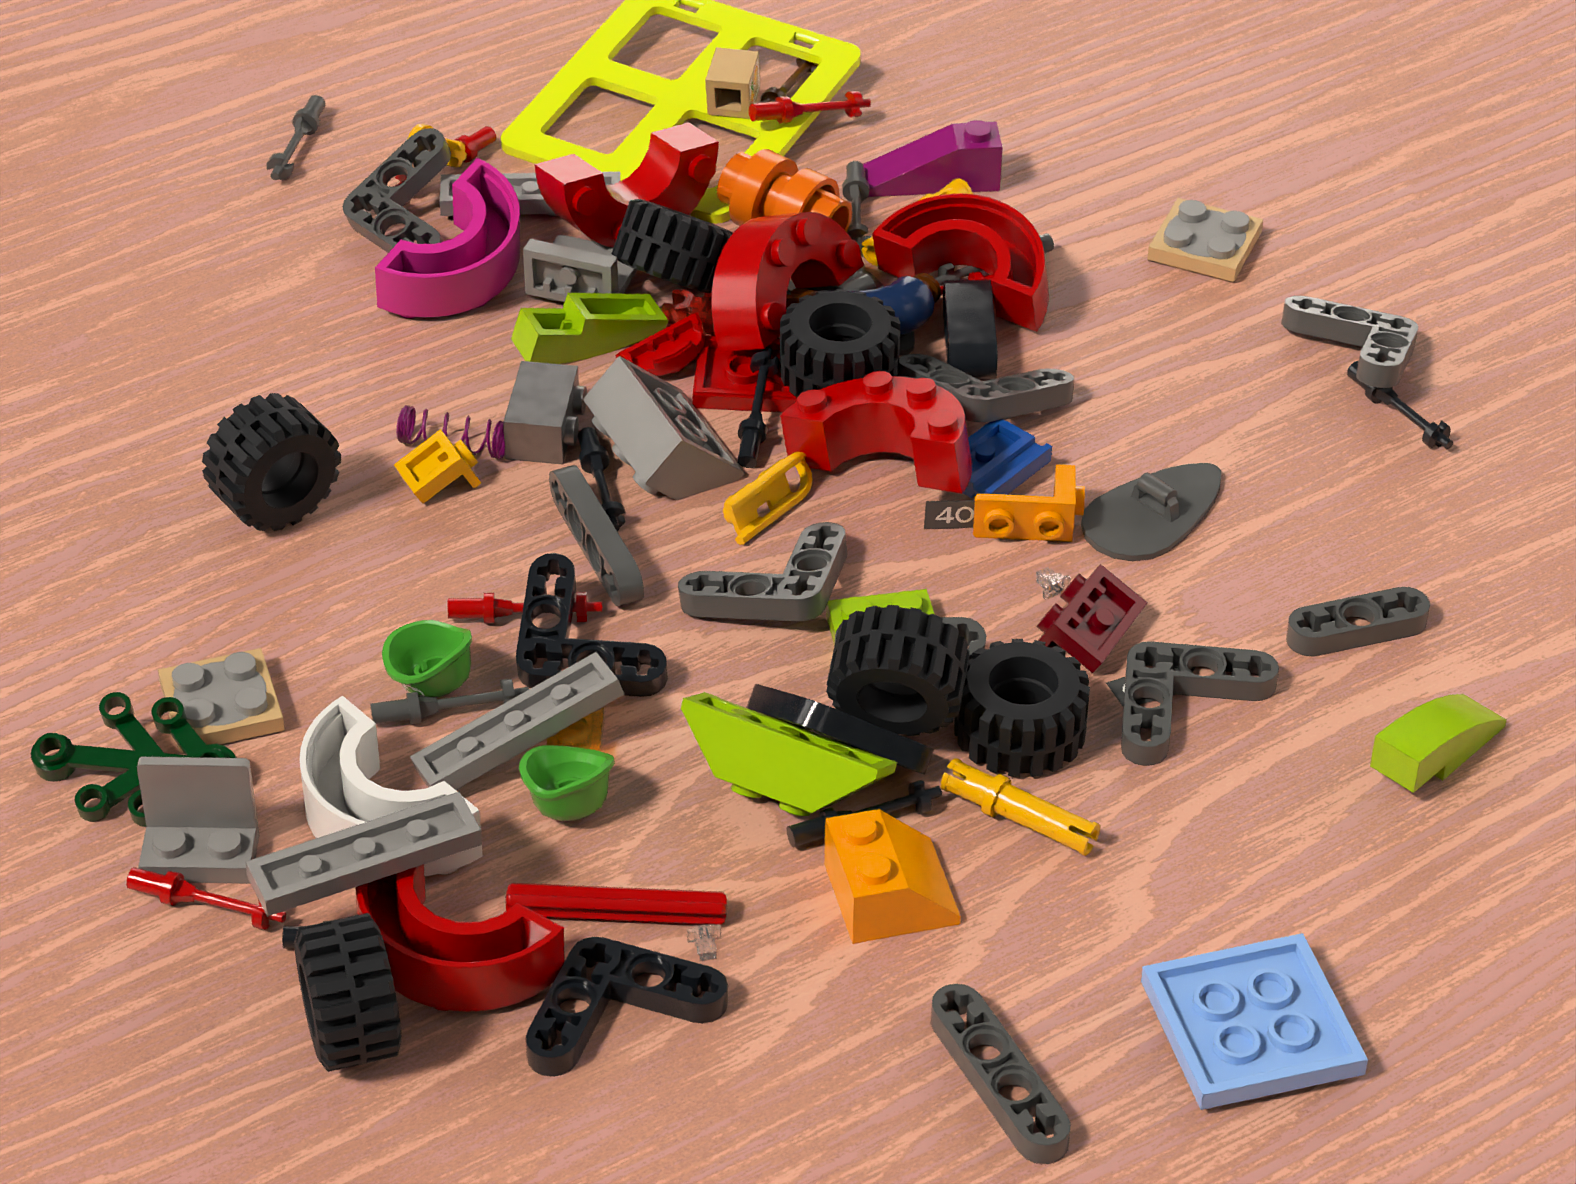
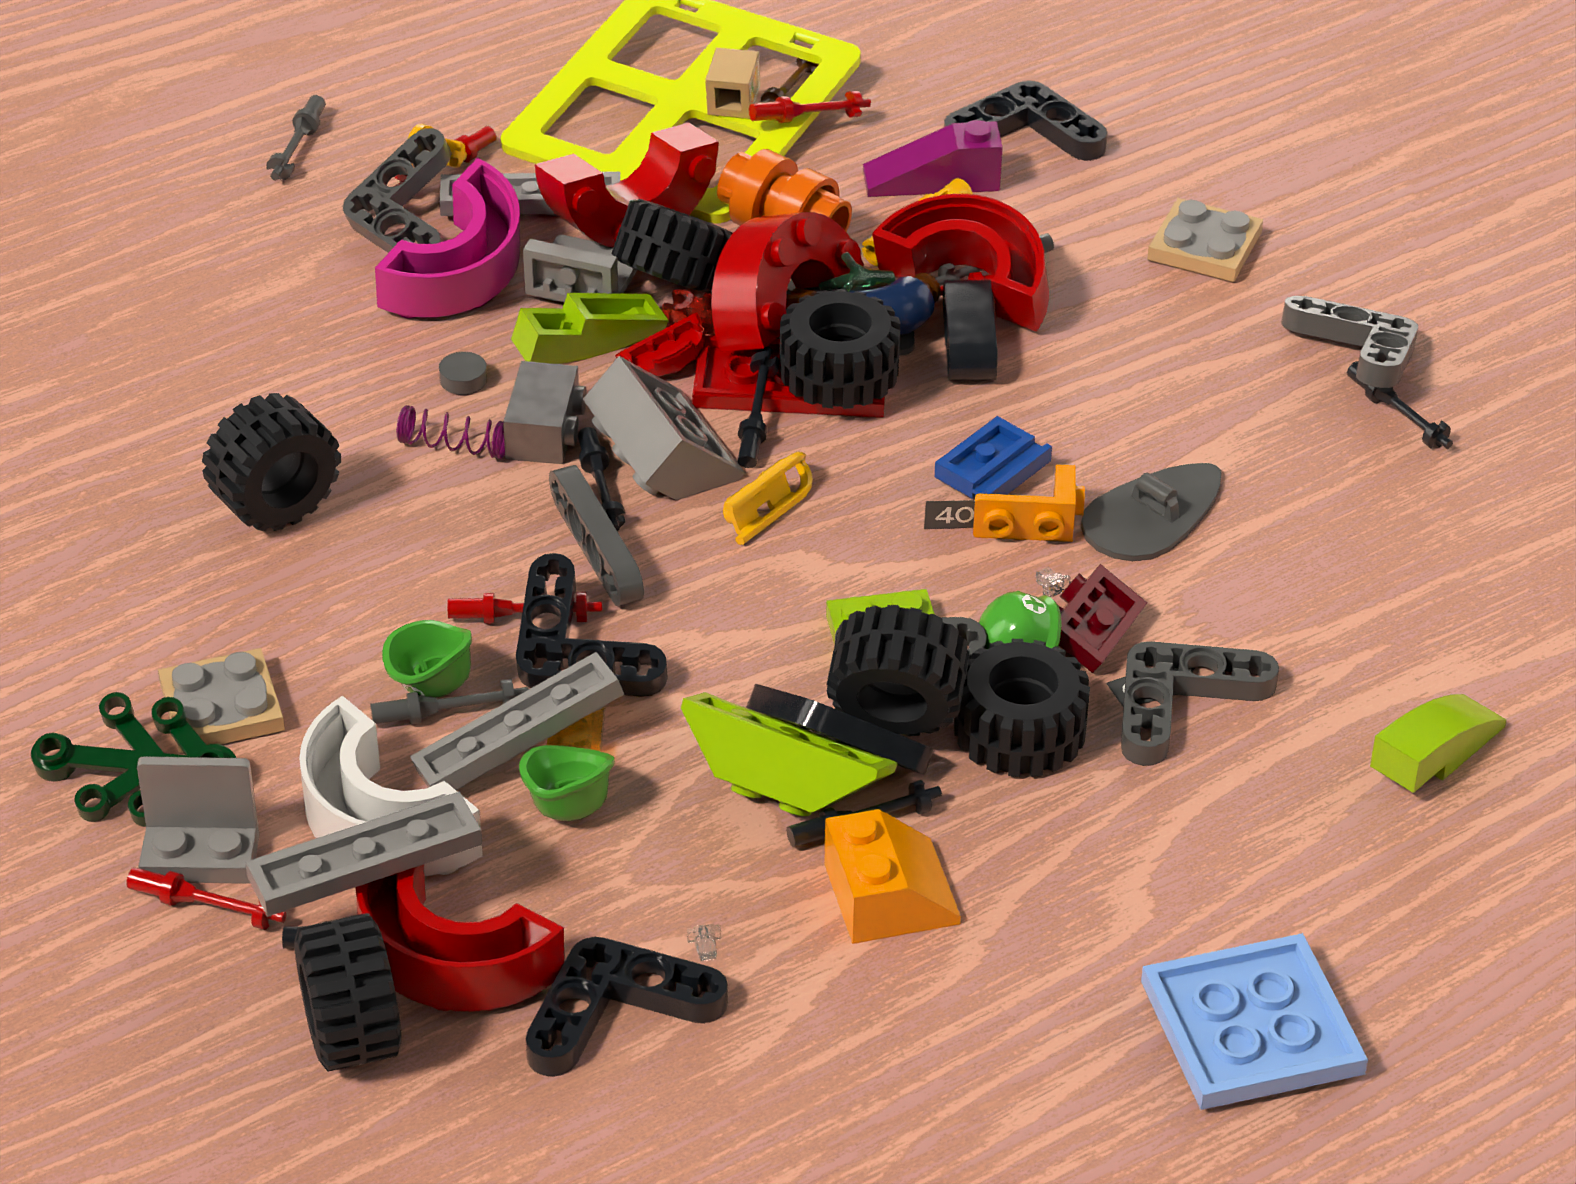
yellow bracket [394,429,482,504] -> none
red axle [505,883,727,925] -> none
dark grey beam [678,522,848,621] -> none
red brick [780,371,972,494] -> none
dark grey piece [842,161,871,251] -> none
dark grey beam [899,354,1075,423] -> none
dark grey beam [931,984,1071,1164] -> none
yellow pin [940,758,1101,856] -> none
dark grey beam [1286,587,1430,656] -> none
none -> dark grey tile [439,352,487,395]
none -> clear green bar [819,252,895,291]
none -> black beam [944,81,1107,161]
none -> bright green helmet [979,591,1061,650]

